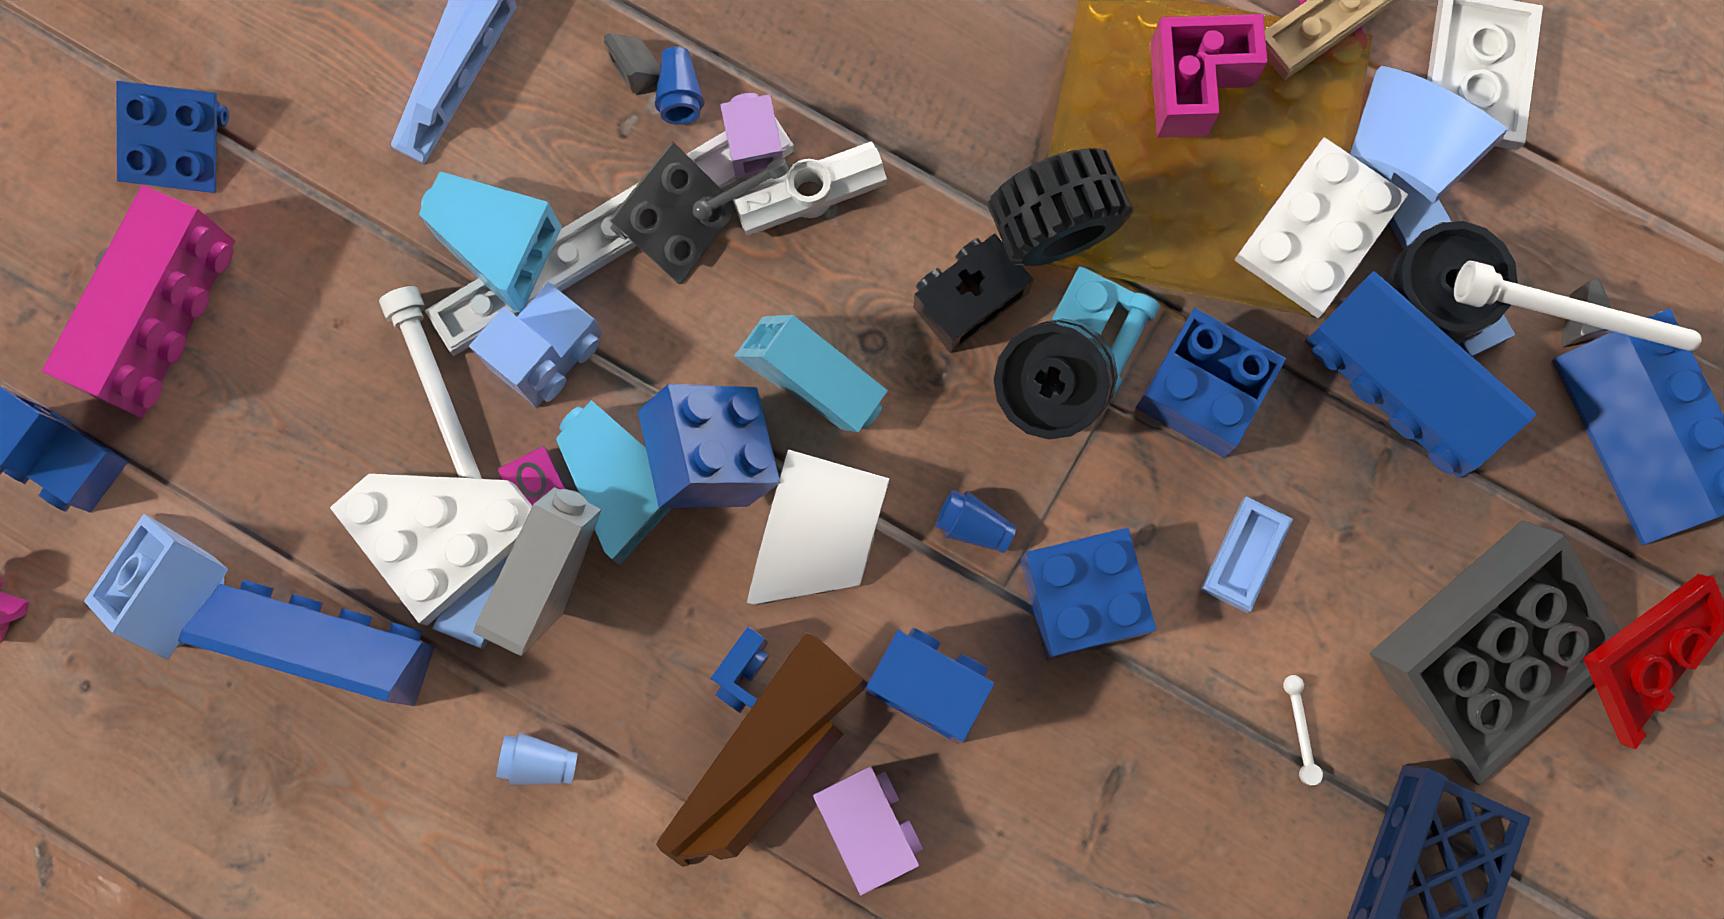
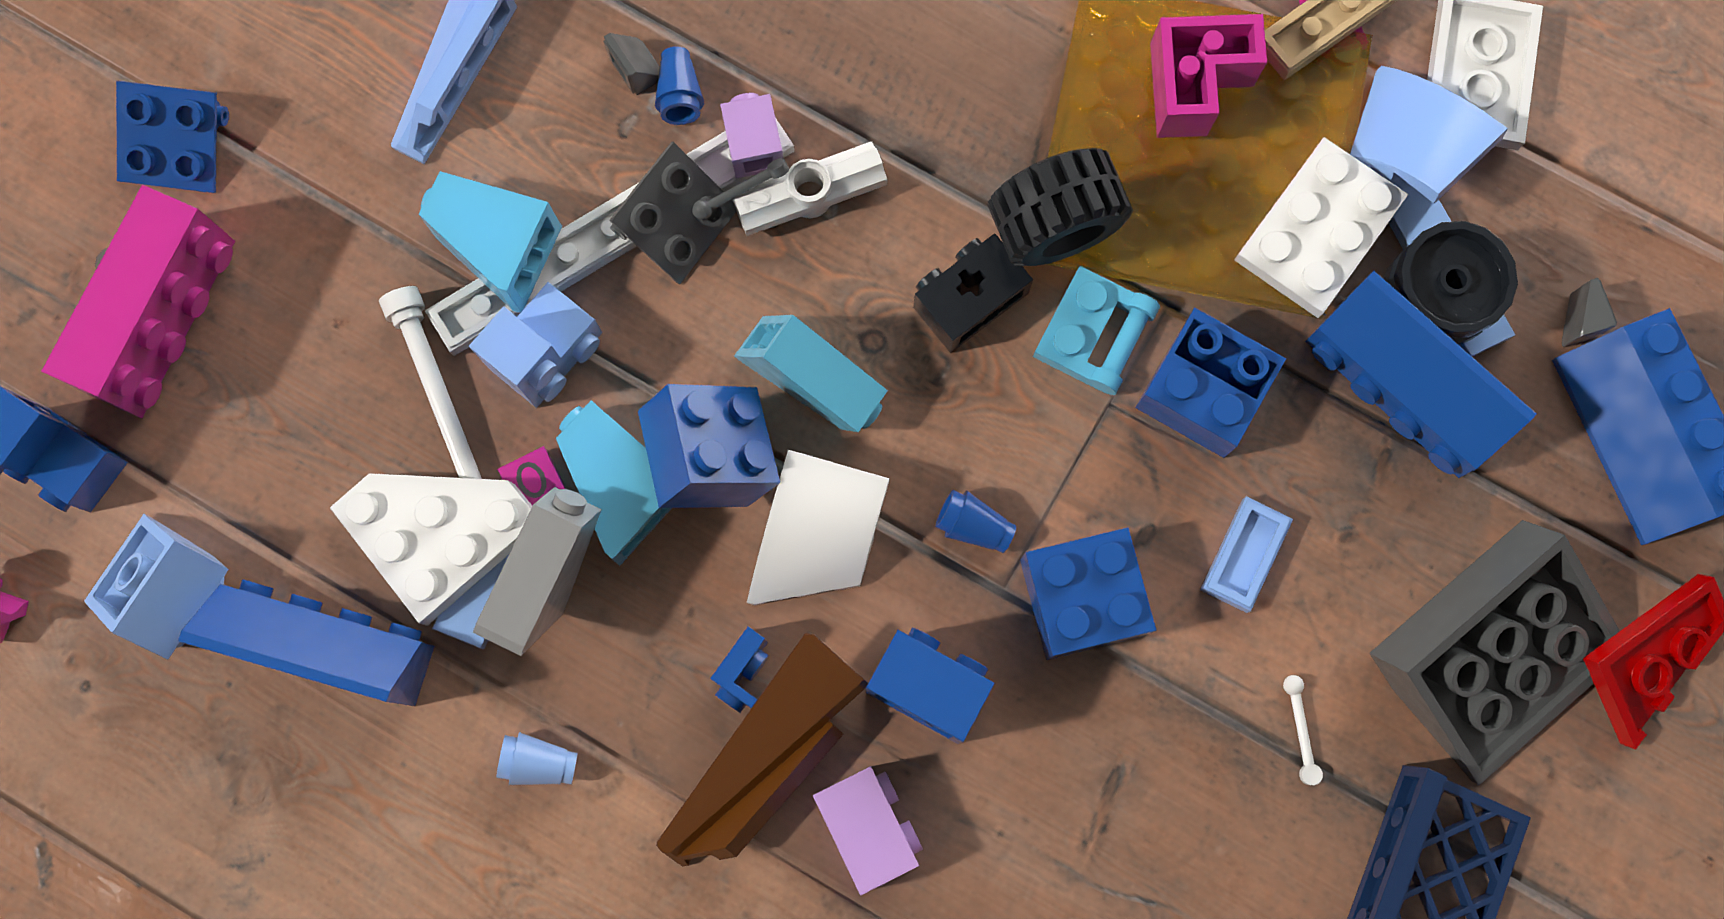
black wheel [993,318,1118,440] -> none
white piece [1454,260,1702,351] -> none

